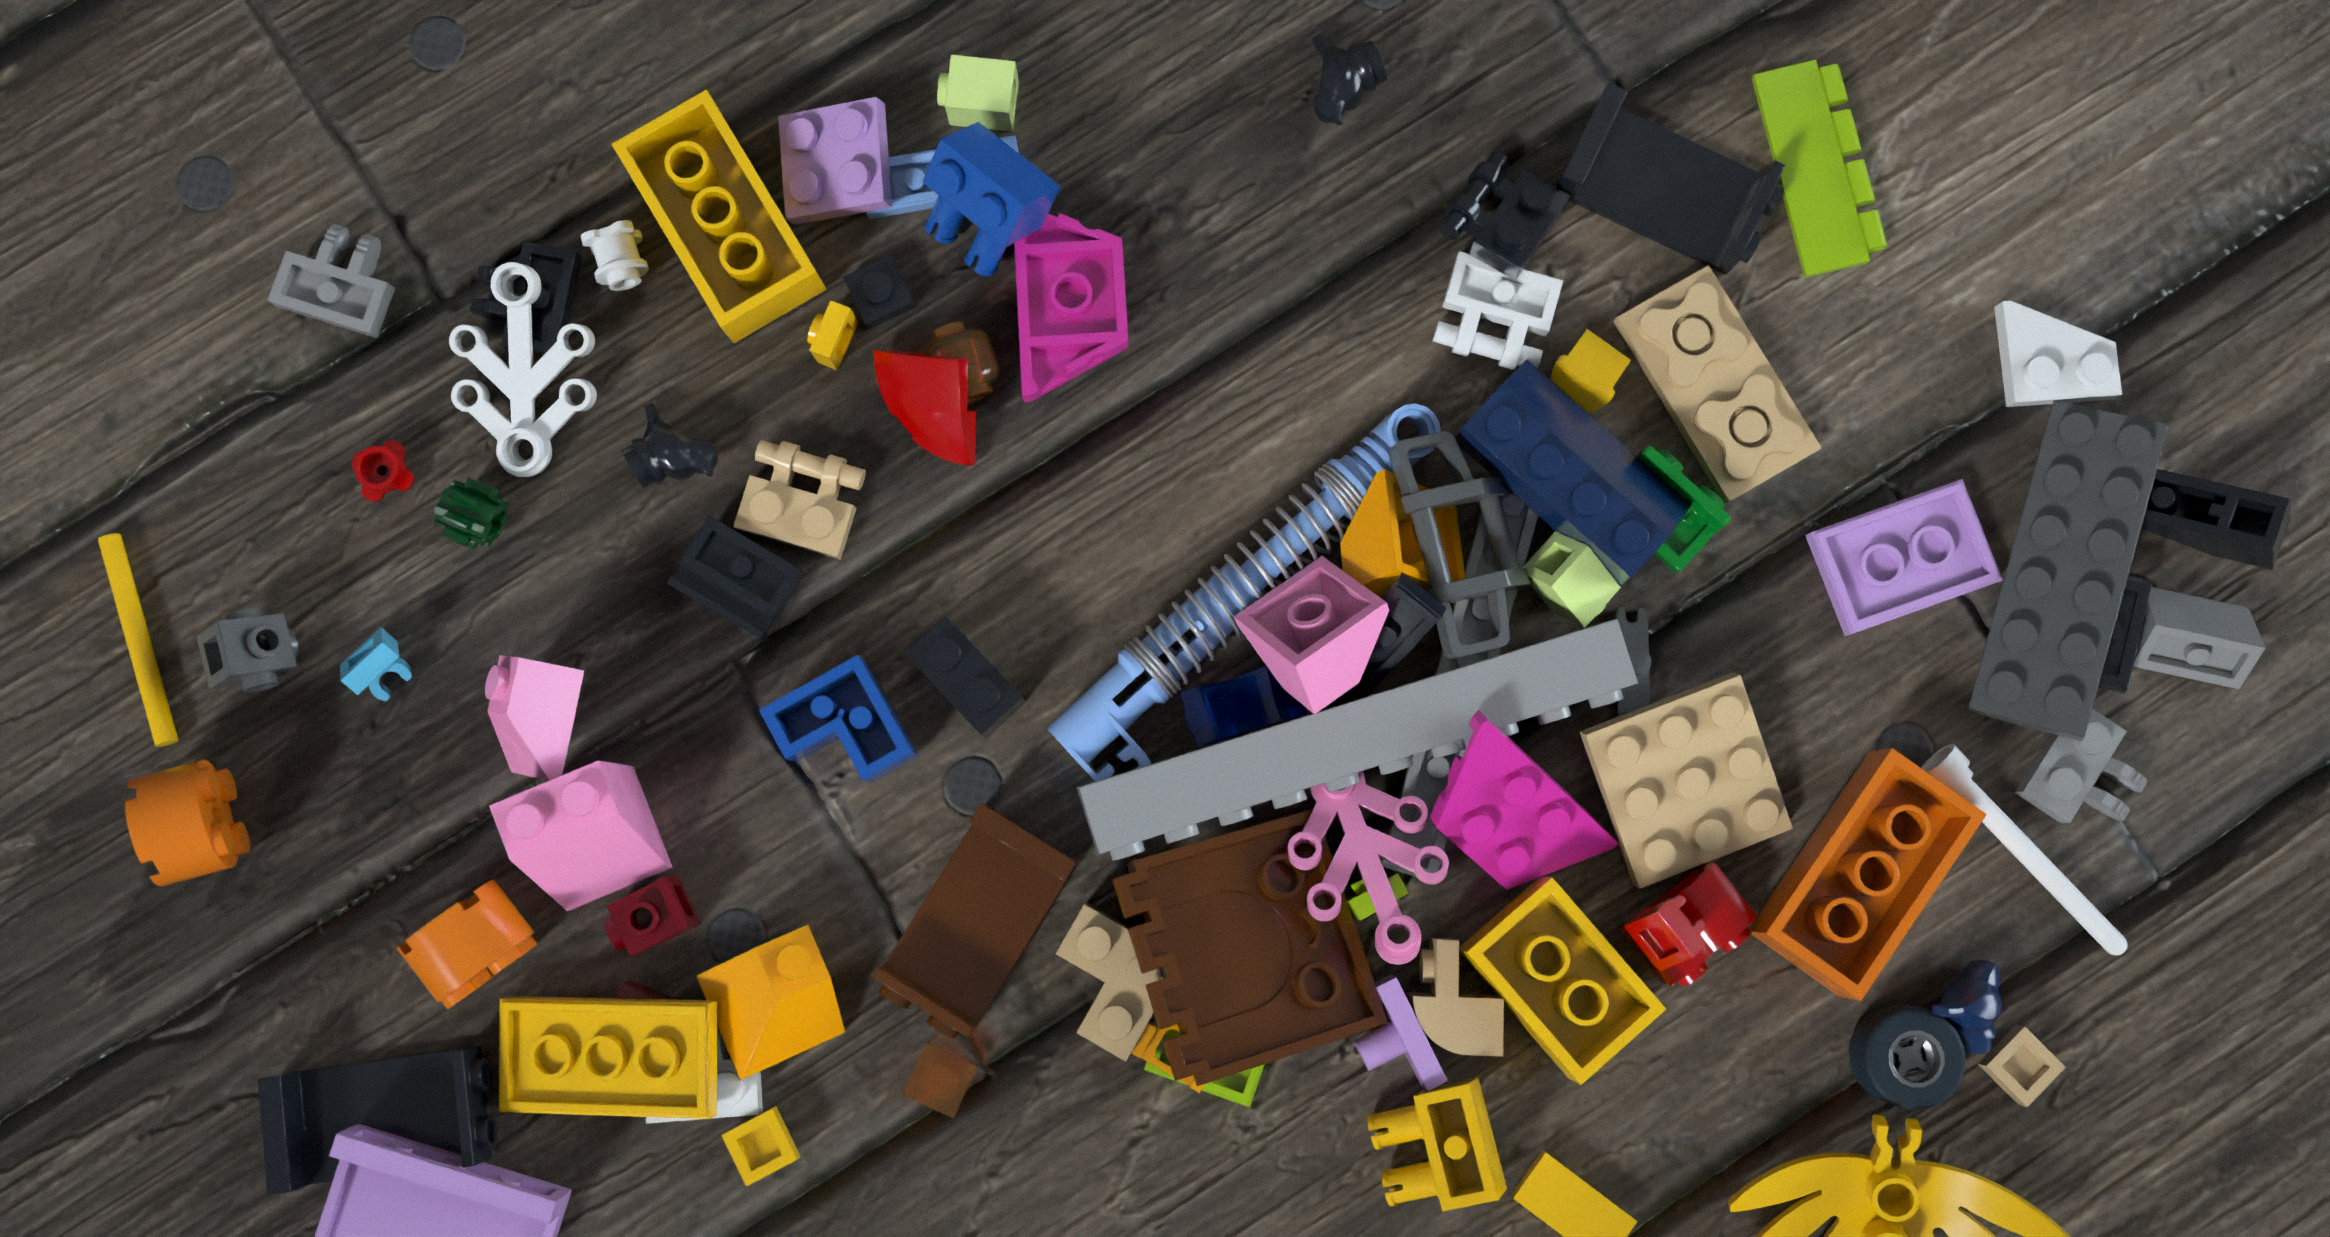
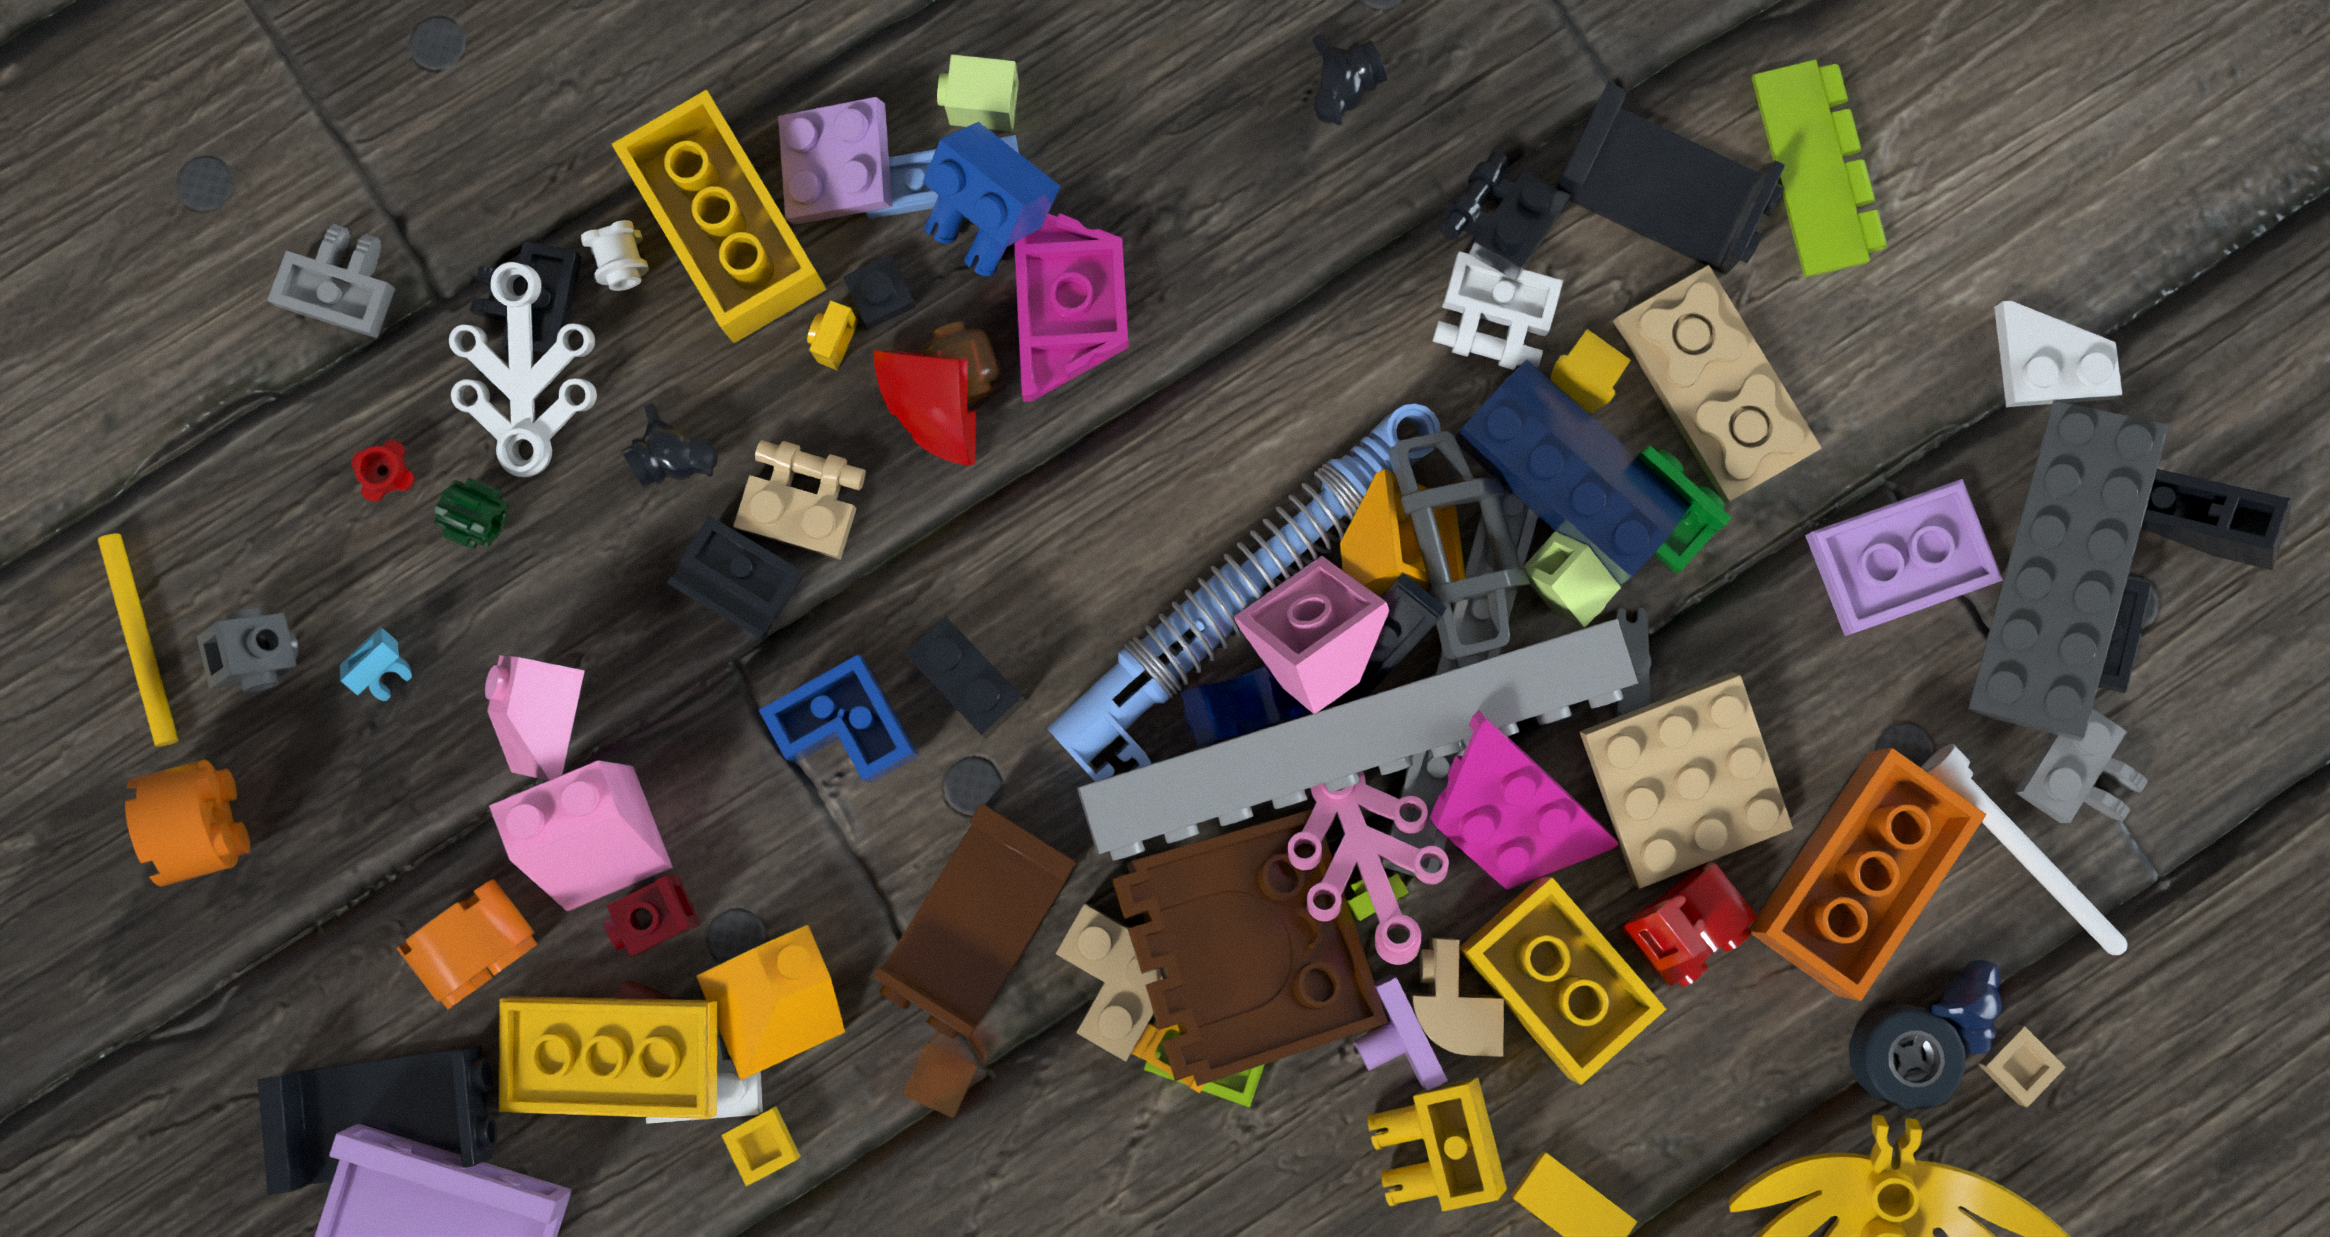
light grey panel [2133,587,2266,689] -> none

